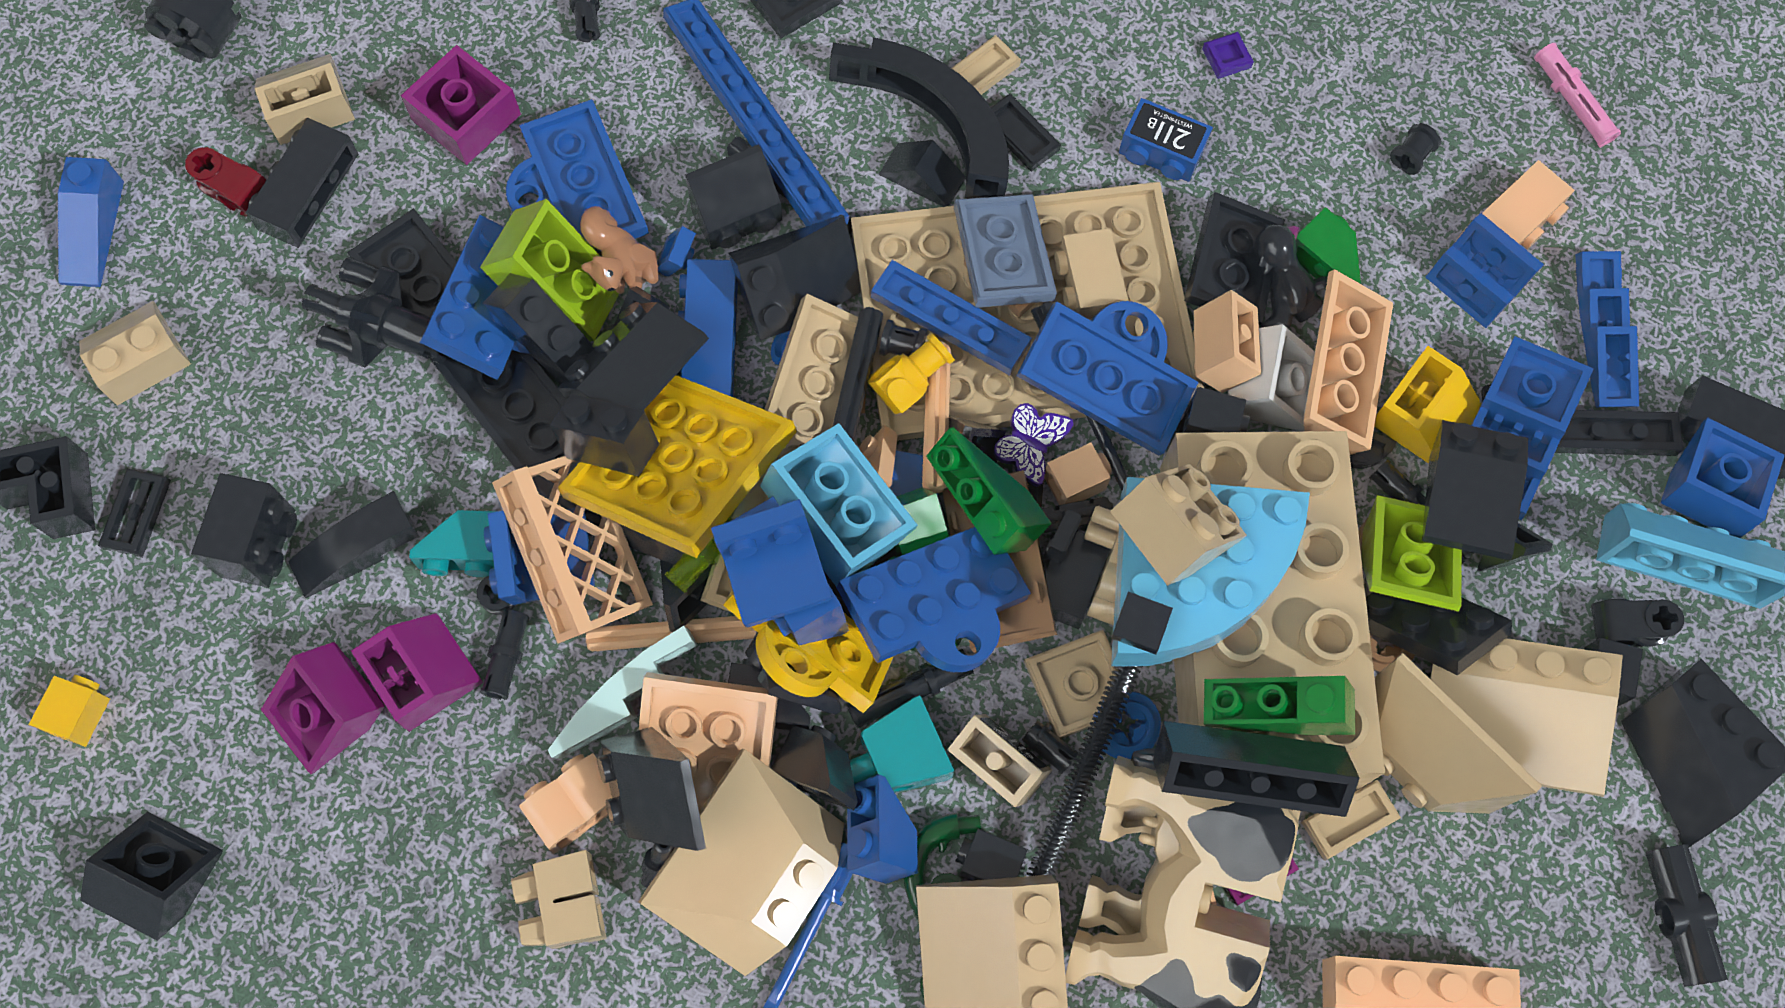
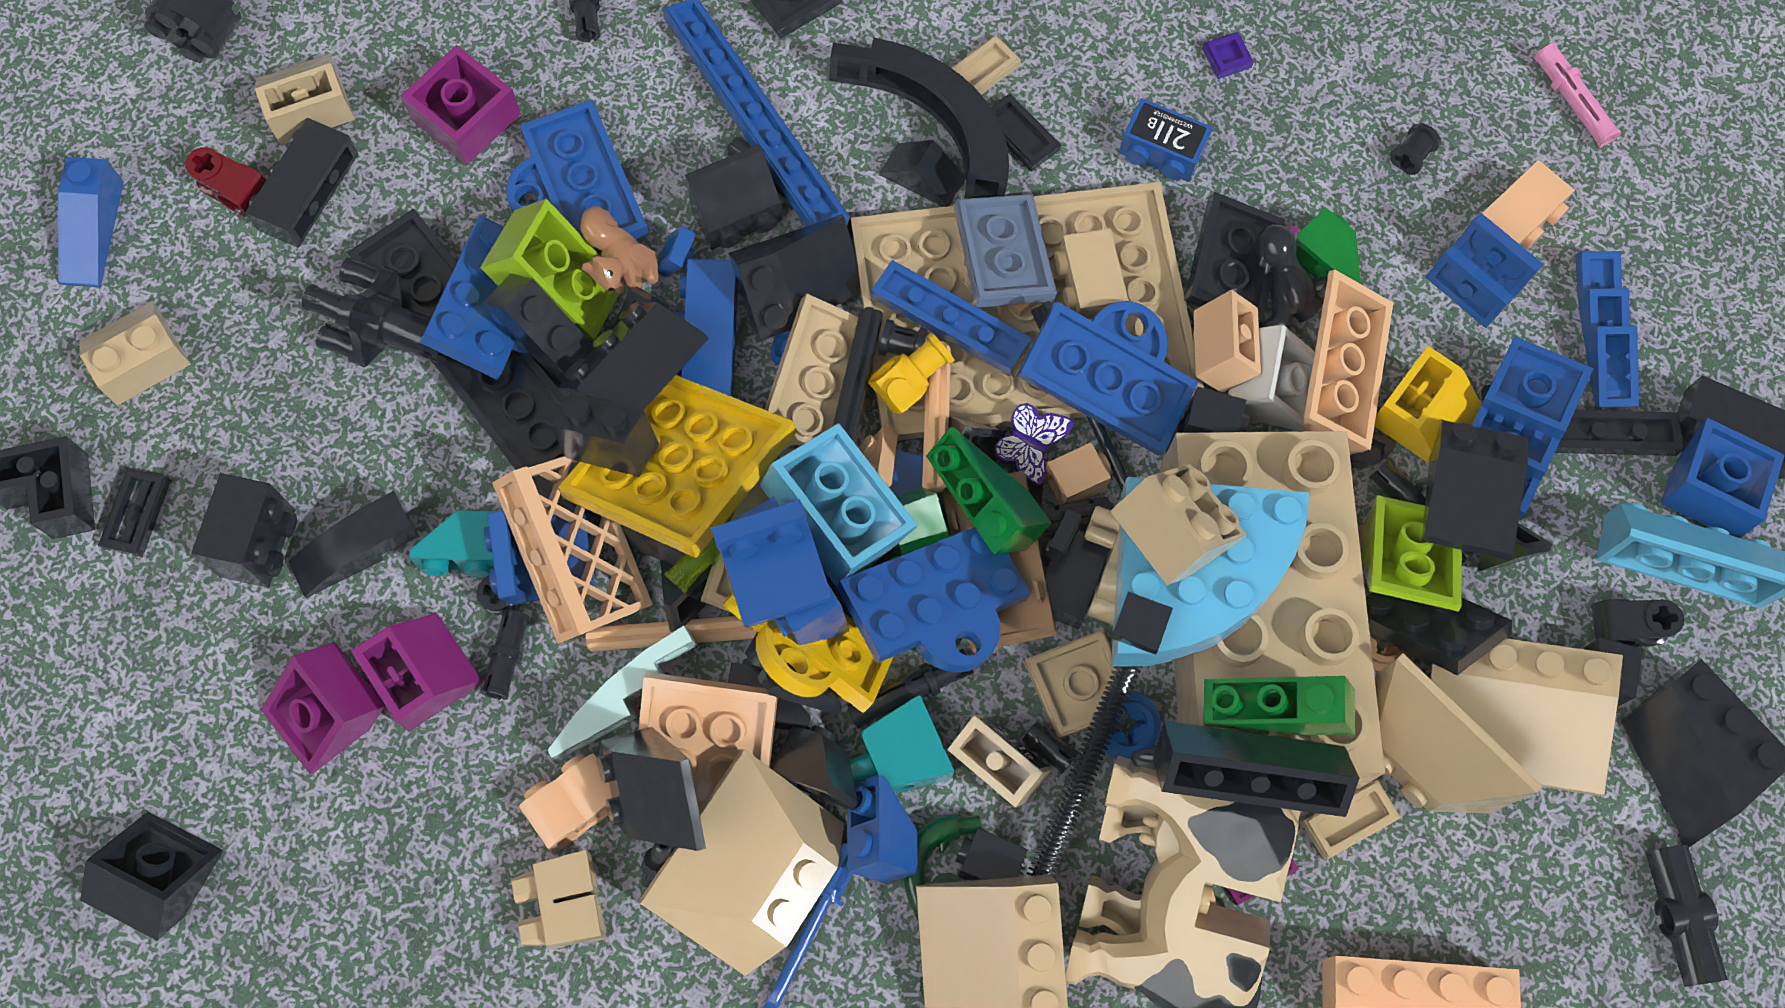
yellow brick [28,674,110,747] -> none

